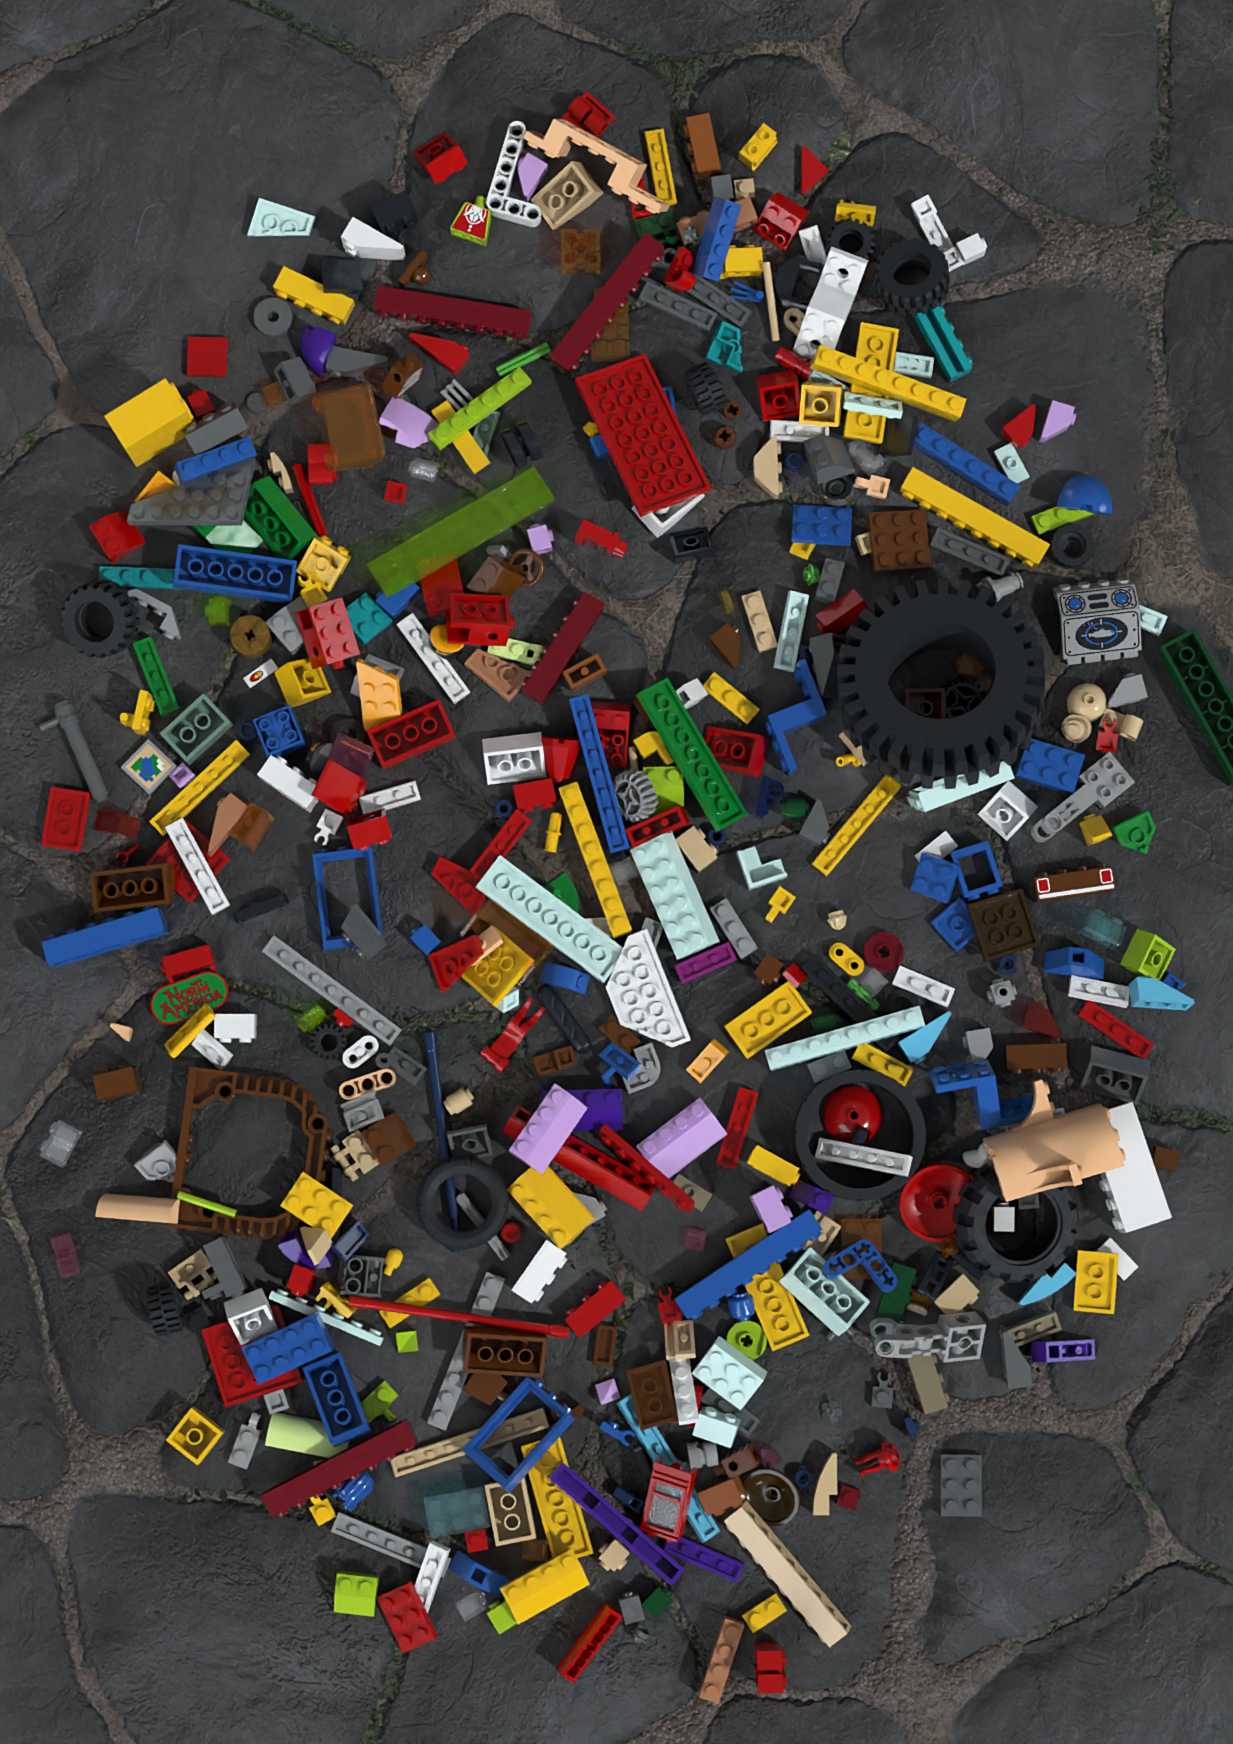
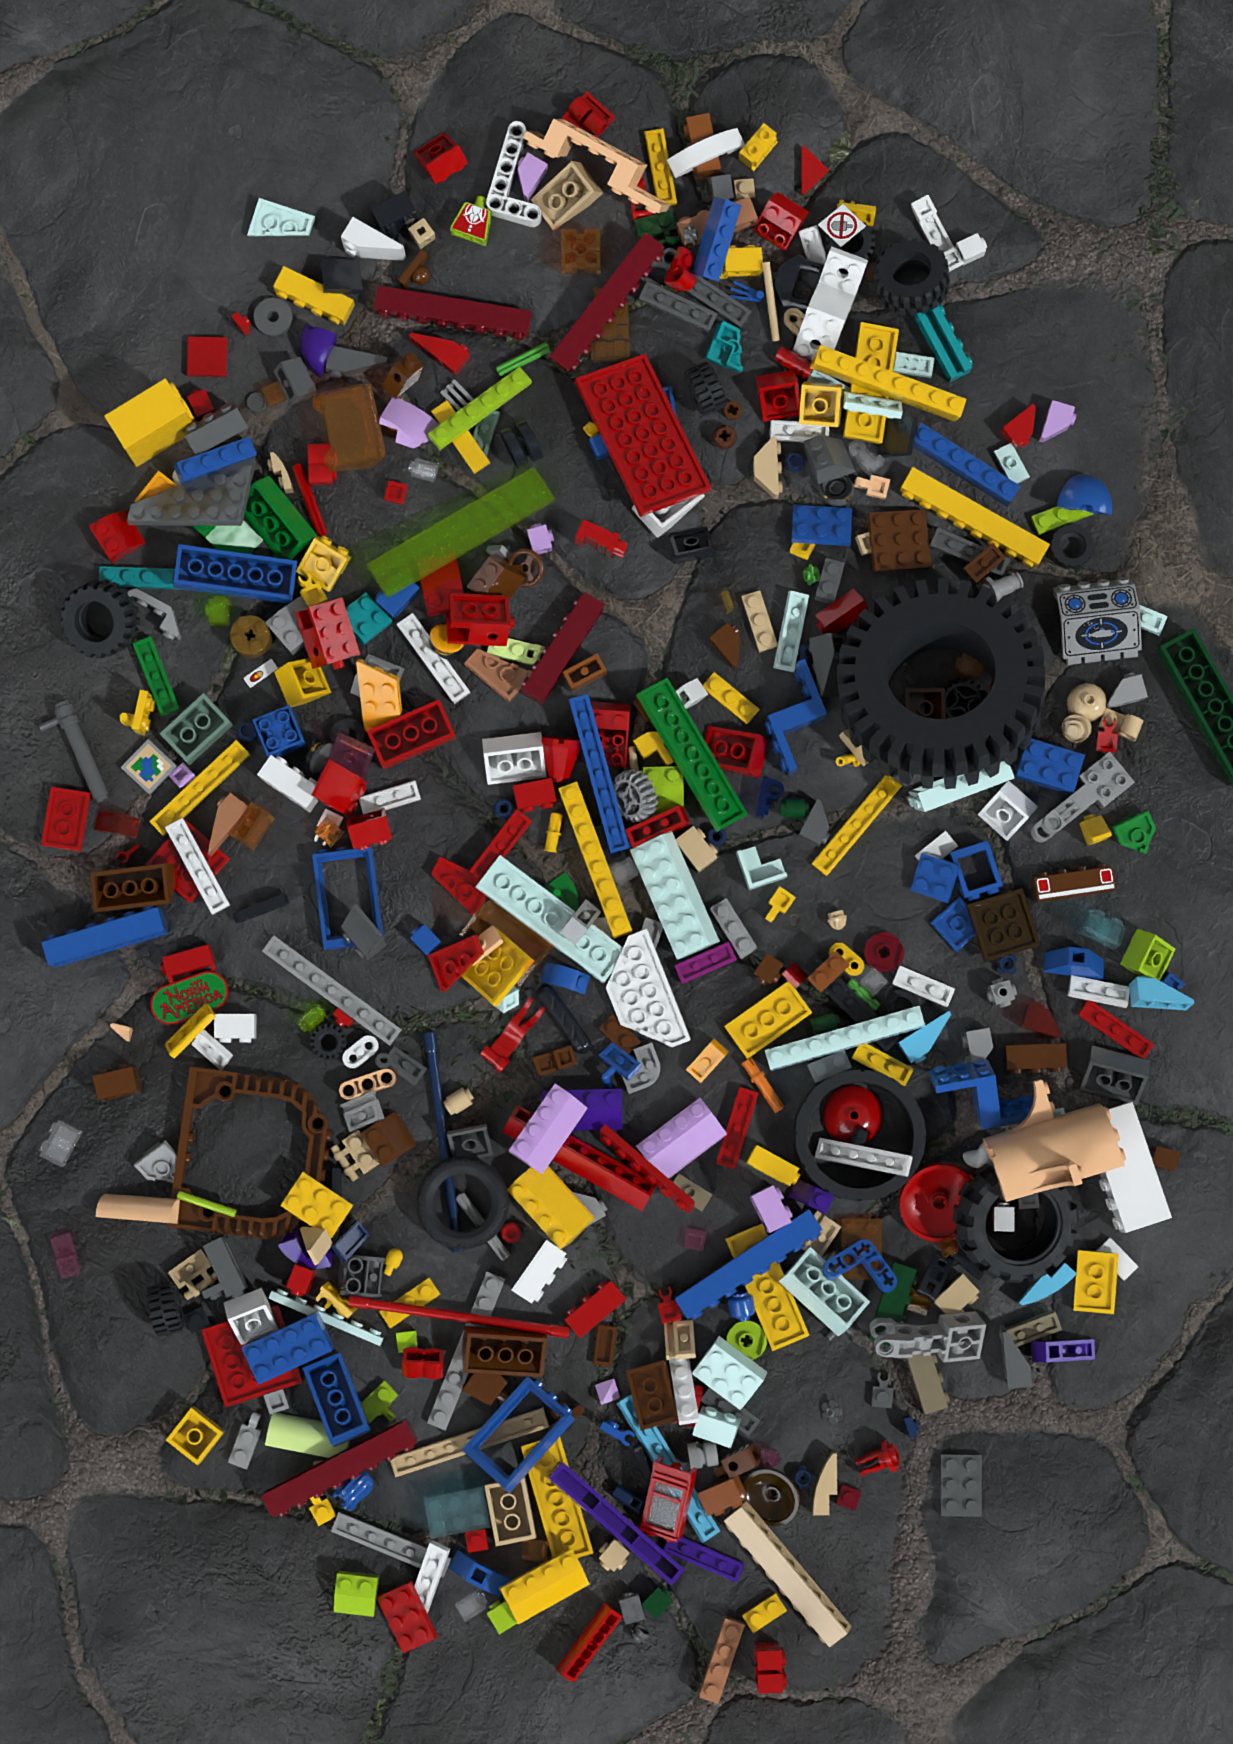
none -> red plate [231,312,251,336]
none -> clear orange slope [314,817,344,847]
none -> red brick [402,1347,444,1379]
none -> tan piece [408,218,436,249]
none -> light grey slope [560,900,601,945]
none -> white slope [667,128,745,178]
none -> orange pin [741,1057,785,1113]
none -> dark orange brick [807,951,850,993]
none -> sticker [818,204,866,247]
none -> reddish brown plate [963,543,1006,584]

